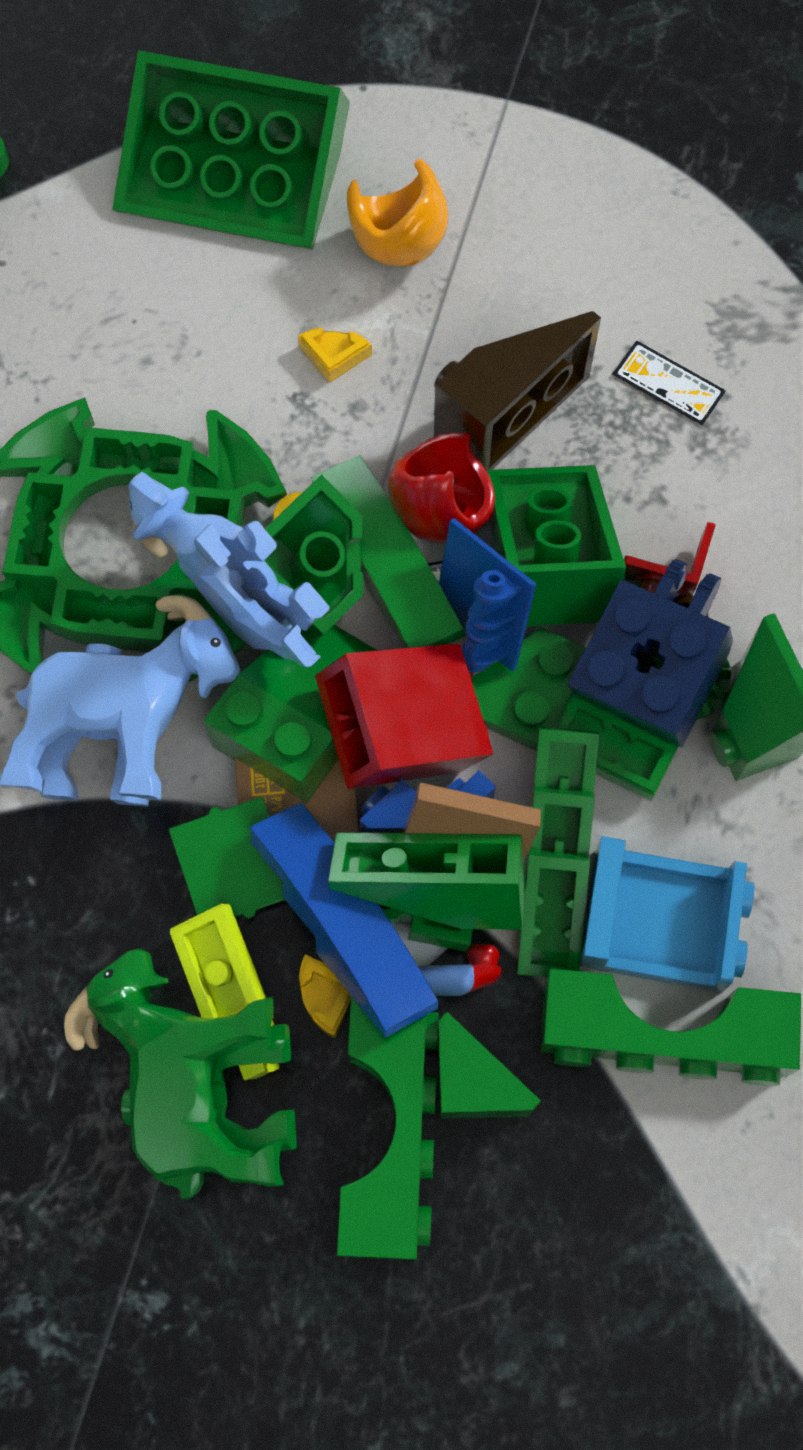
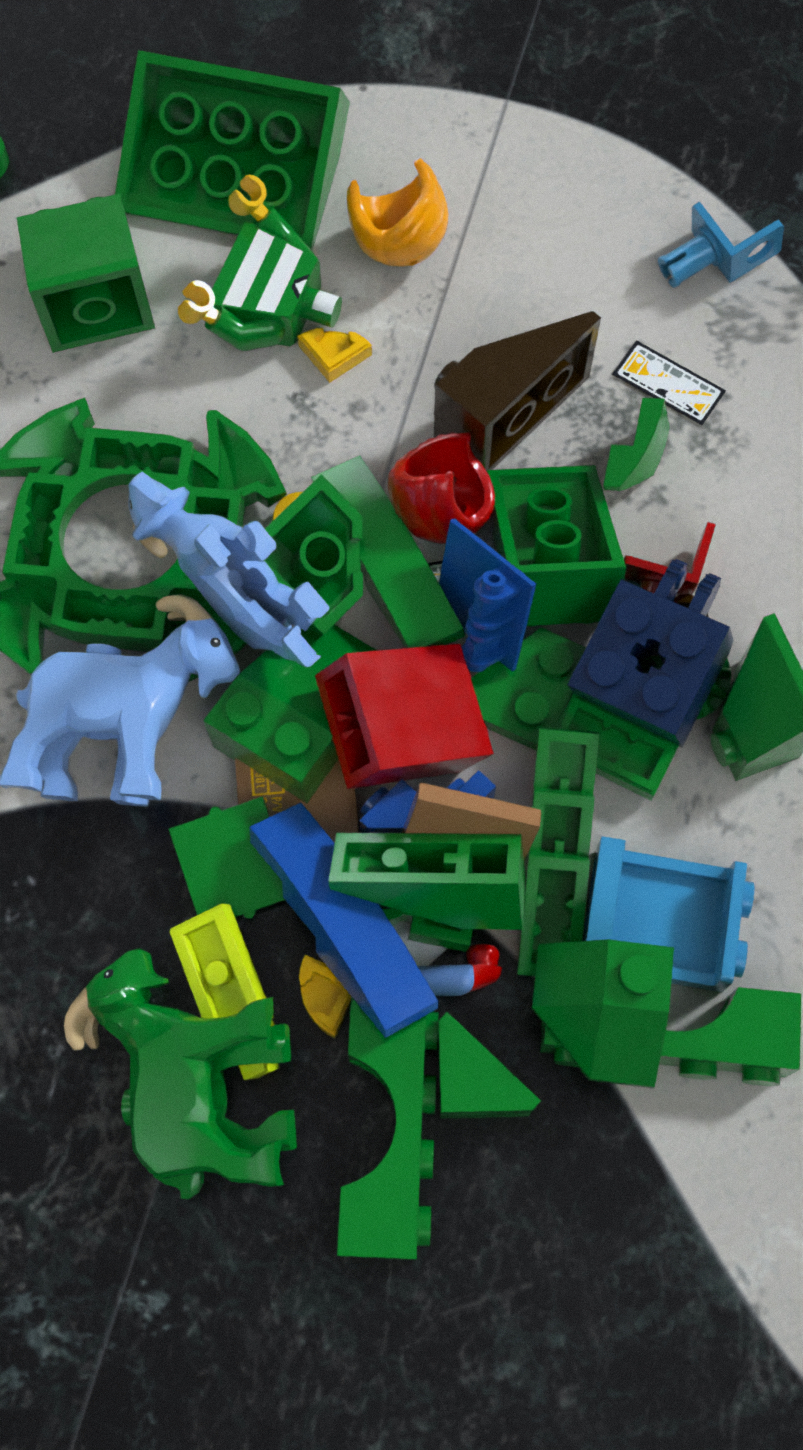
none -> green slope [16,193,155,353]
none -> torso [178,175,342,351]
none -> green slope [532,939,674,1089]
none -> green slope [603,398,670,491]
none -> dark azure bracket [658,202,784,288]

